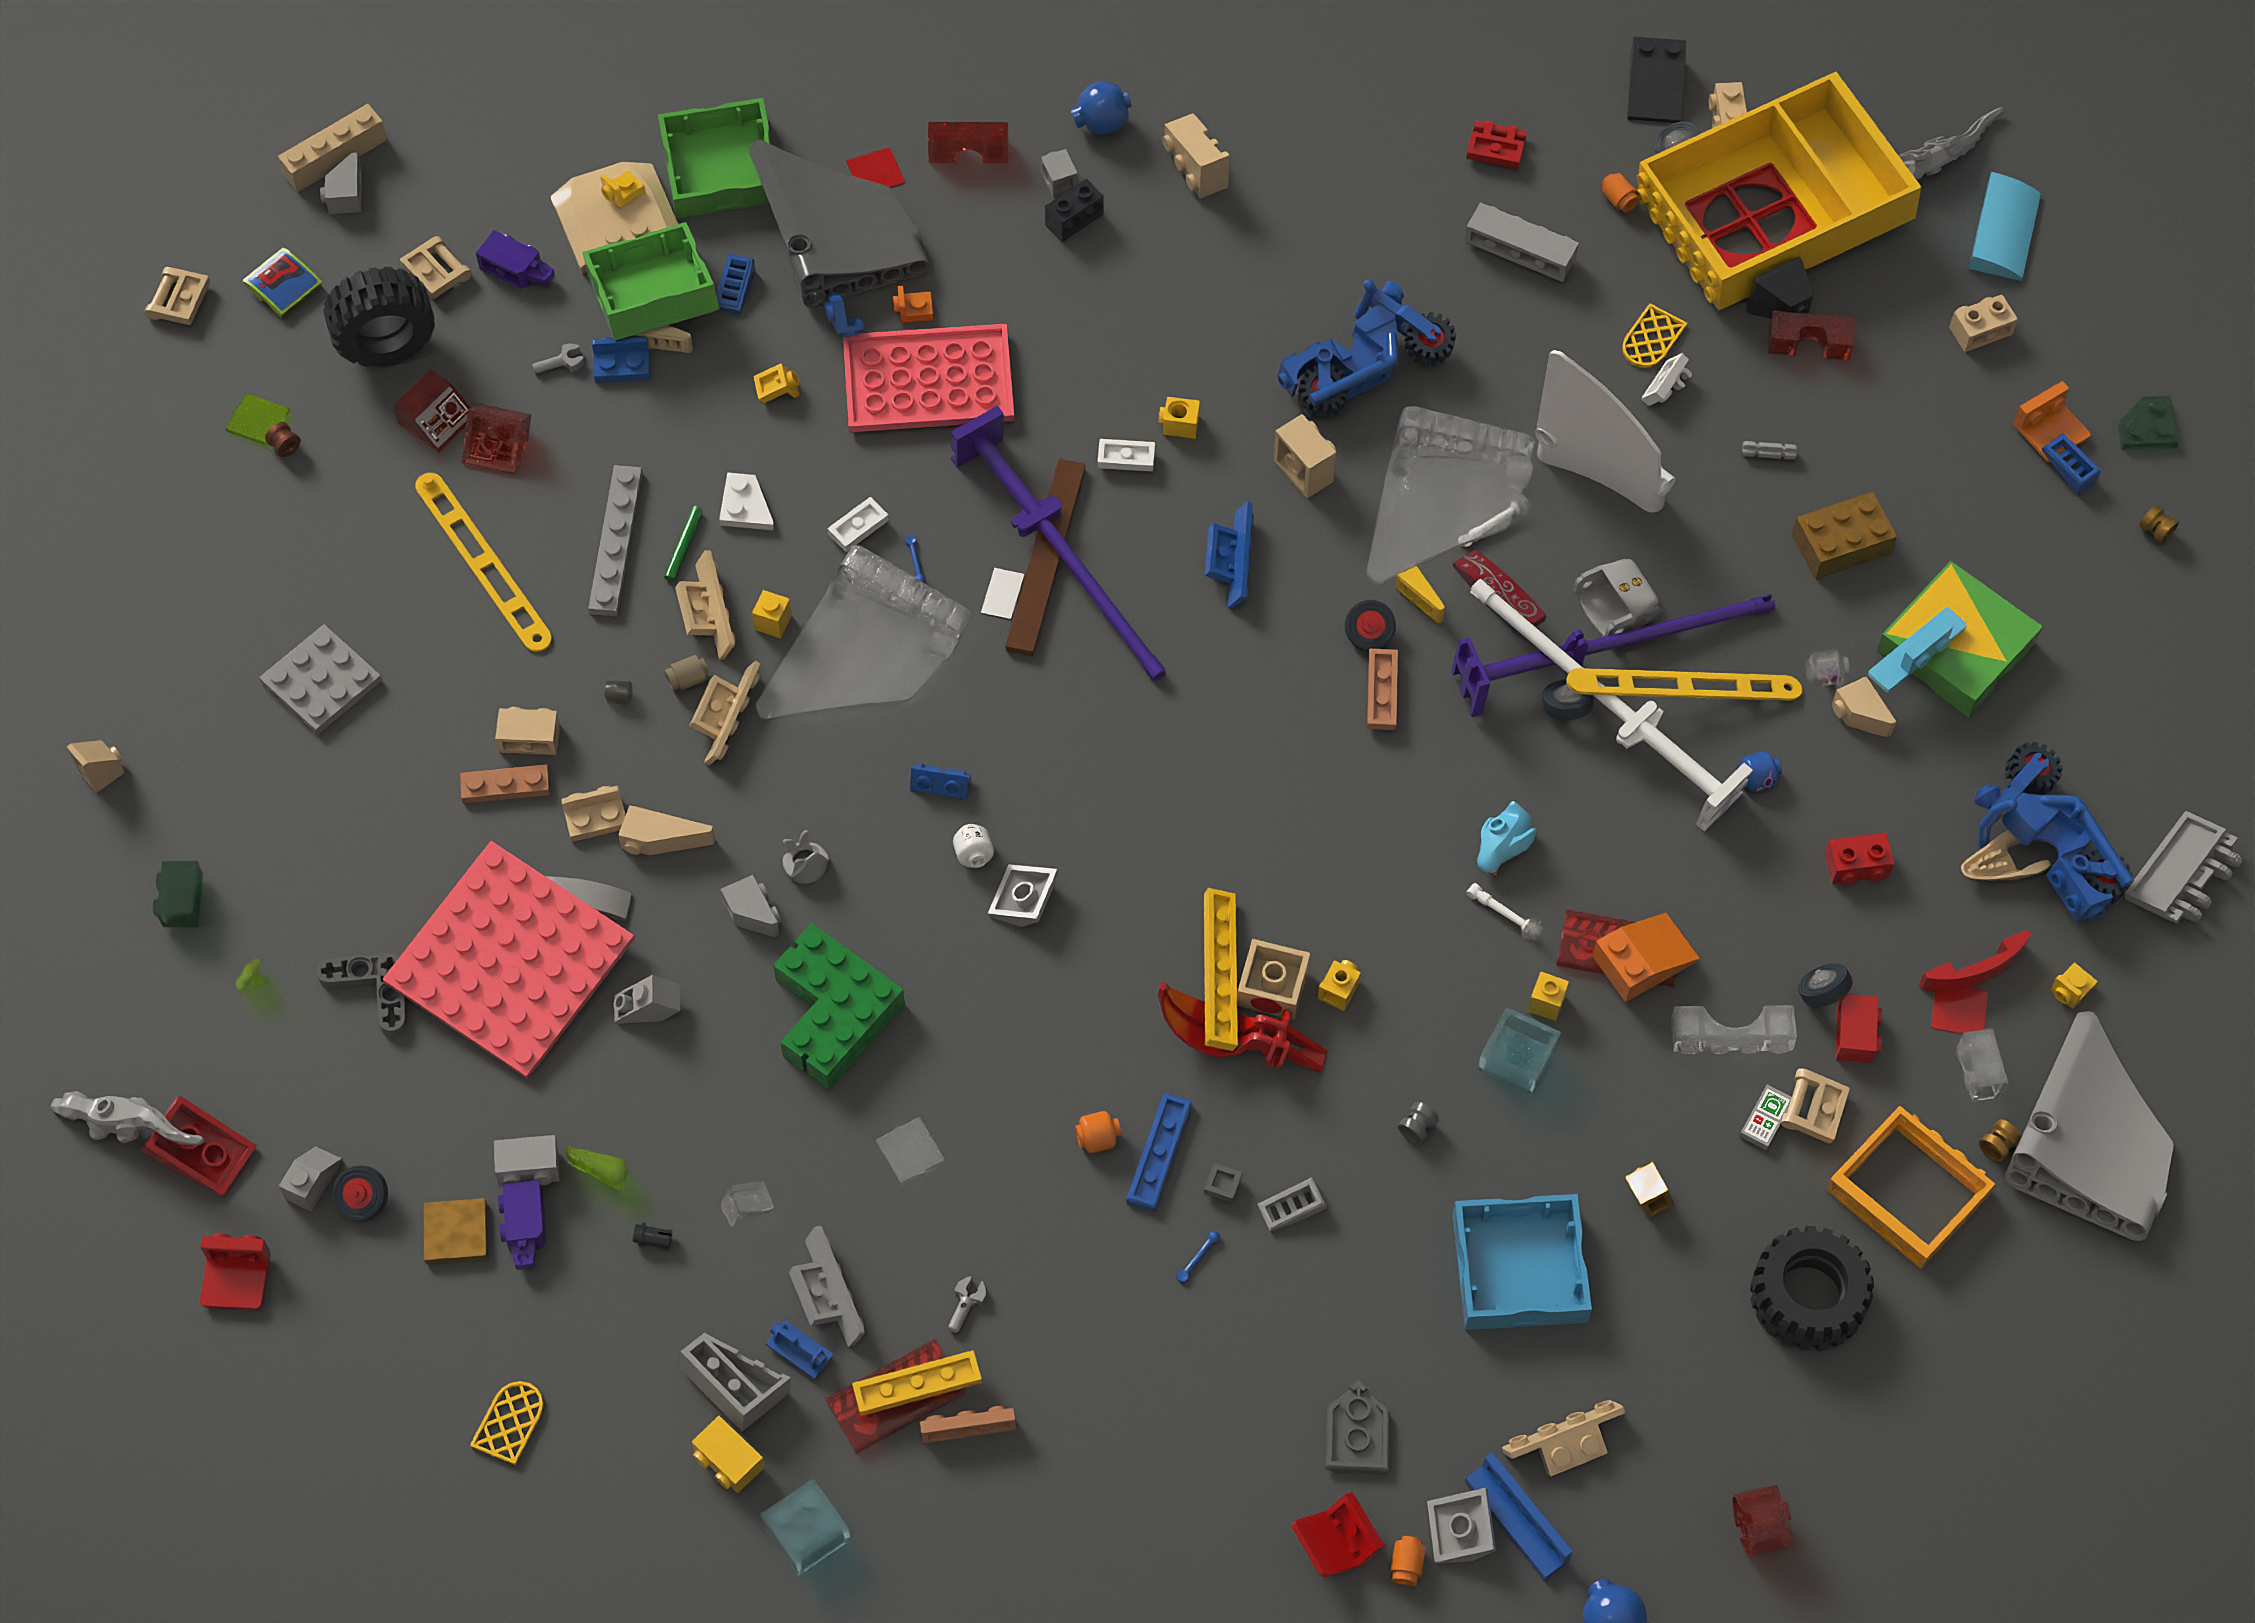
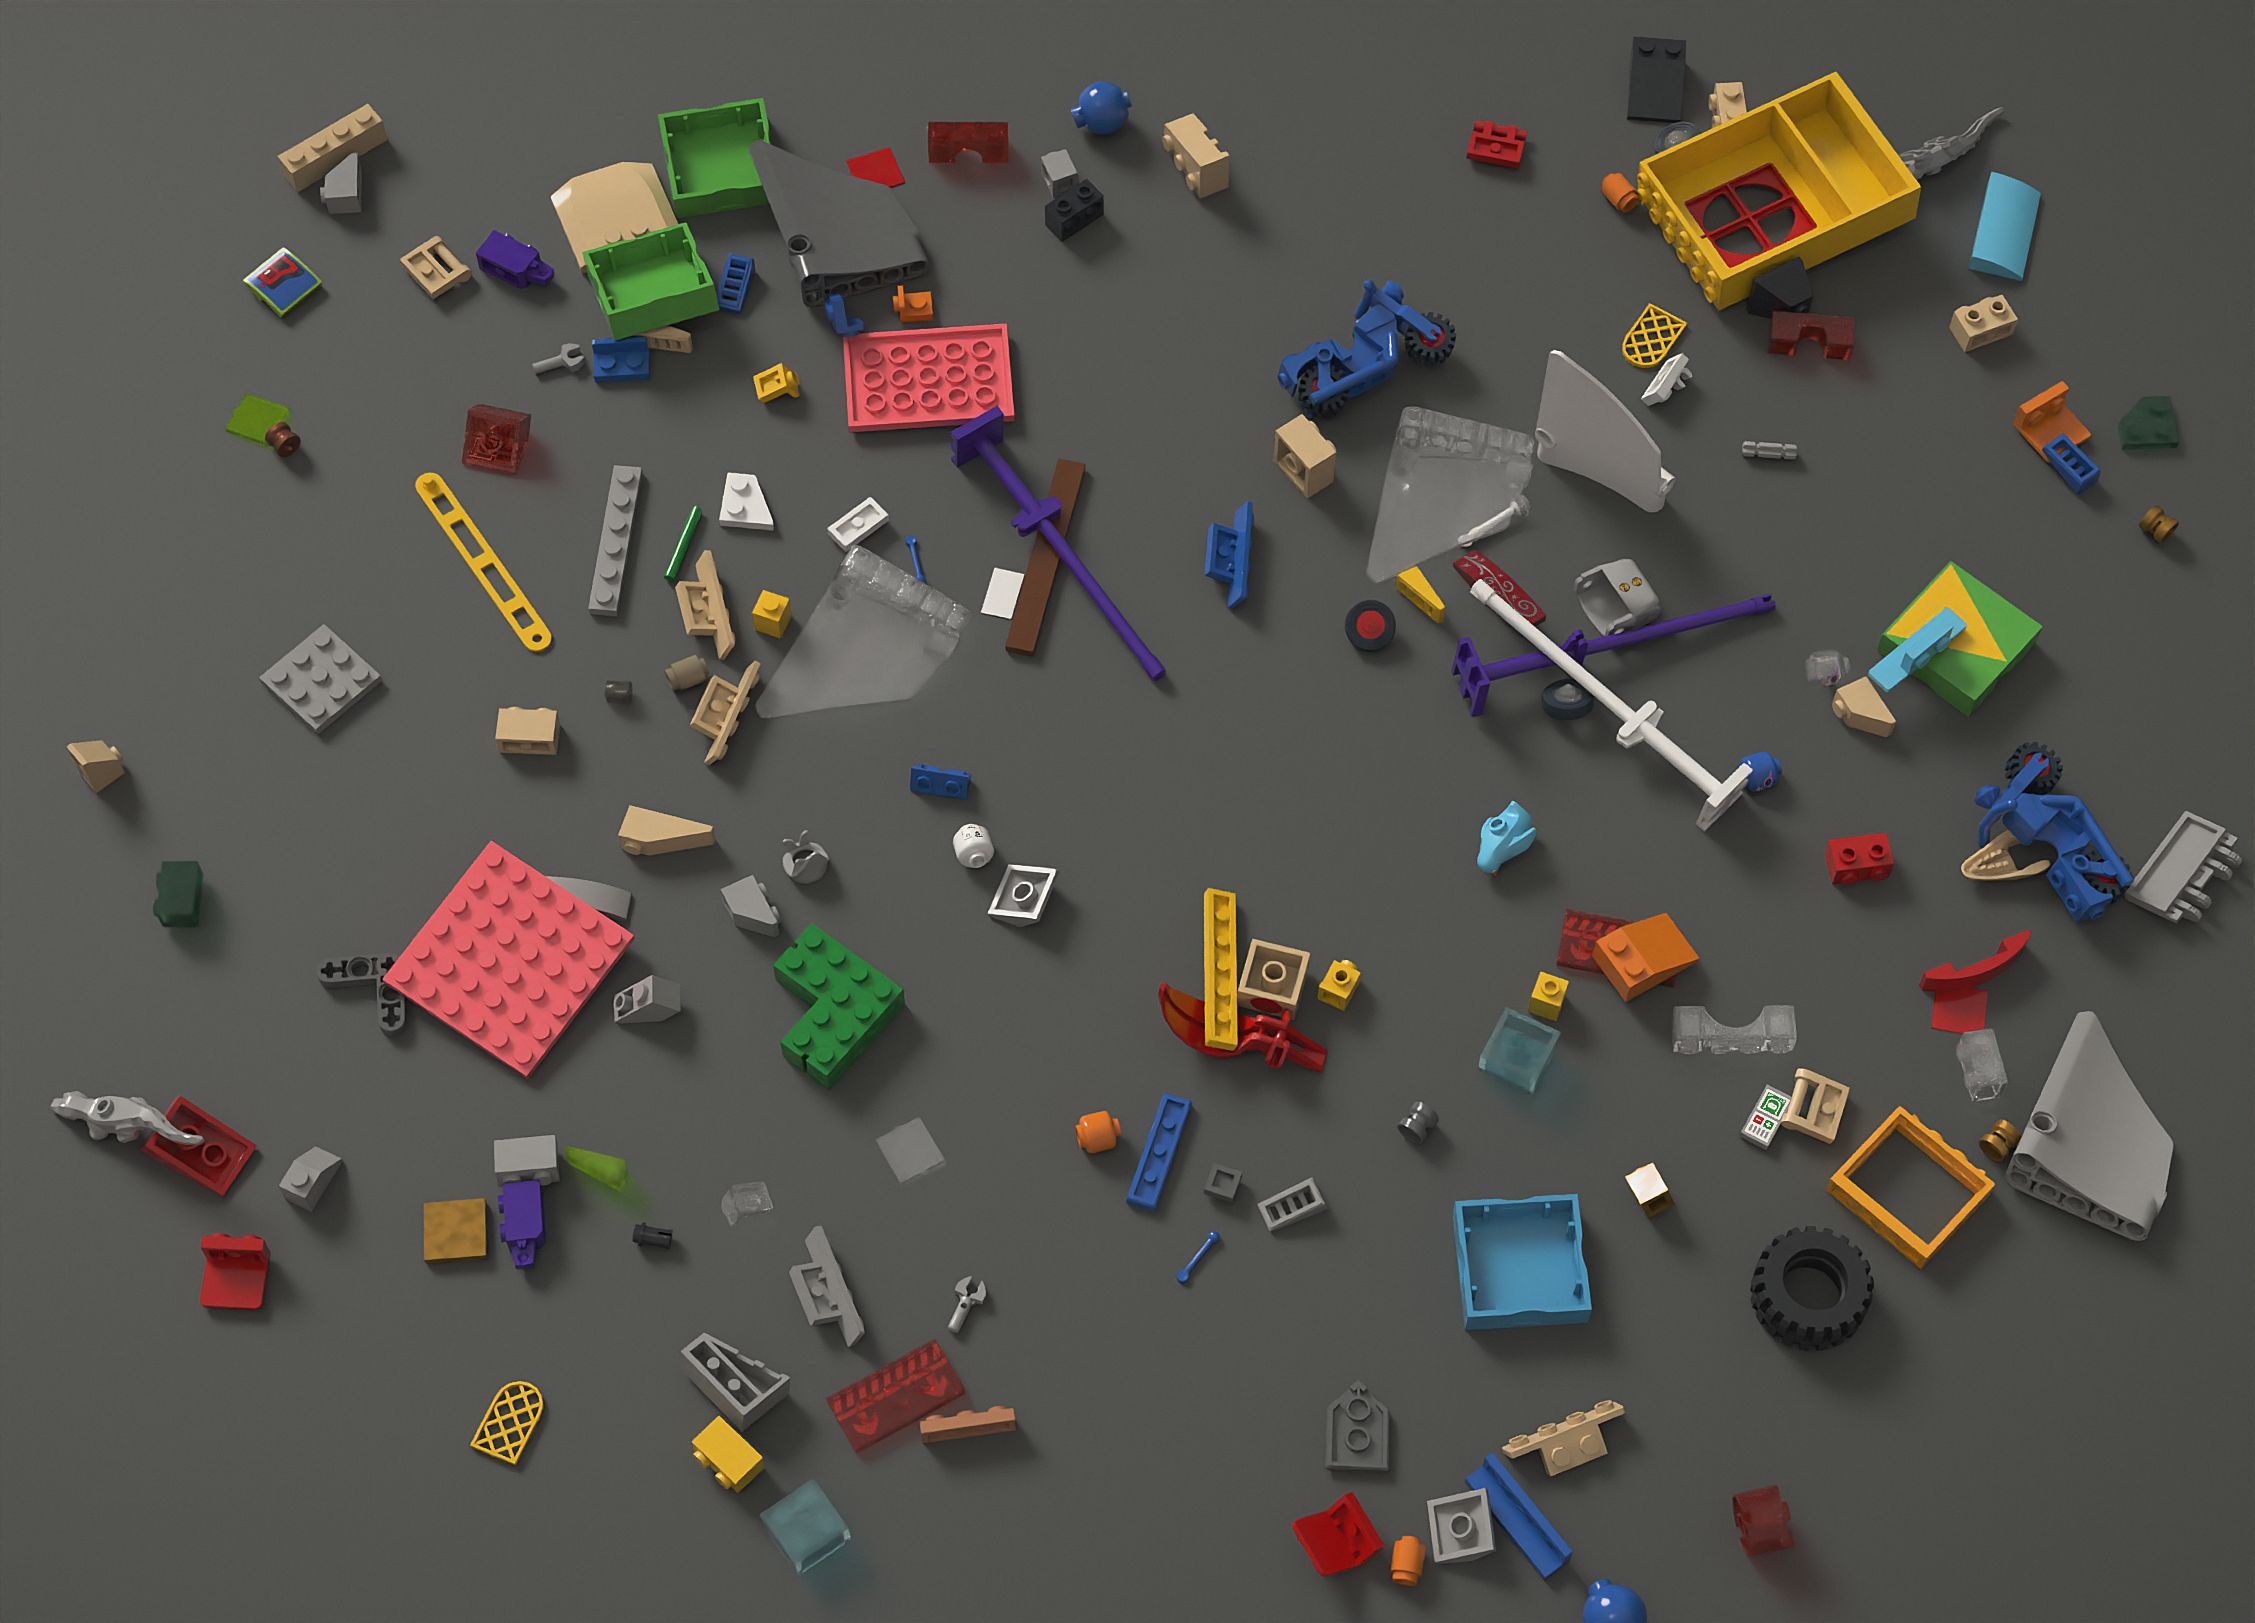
tan plate [144,267,210,325] -> none
clear neon green plant [235,957,265,990] -> none
black tyre [323,266,435,367] -> none
black wheel [332,1165,388,1221] -> none
clear red slope [393,369,476,453] -> none
nougat plate [460,764,550,804] -> none
tan bracket [561,786,626,842] -> none
yellow bracket [600,170,646,208] -> none
blue hinge [765,1320,834,1379] -> none
yellow plate [852,1350,982,1416] -> none
white plate [1098,439,1155,472] -> none
yellow brick [1158,397,1200,439] -> none
nougat plate [1367,649,1398,730] -> none
light grey brick [1465,202,1579,282] -> none
white piece [1466,883,1543,941] -> none
yellow piece [1566,668,1802,701] -> none
pearl gold brick [1791,492,1897,580] -> none
black wheel [1798,963,1853,1007] -> none
red brick [1836,994,1883,1064] -> none
yellow bracket [2050,962,2098,1009] -> none

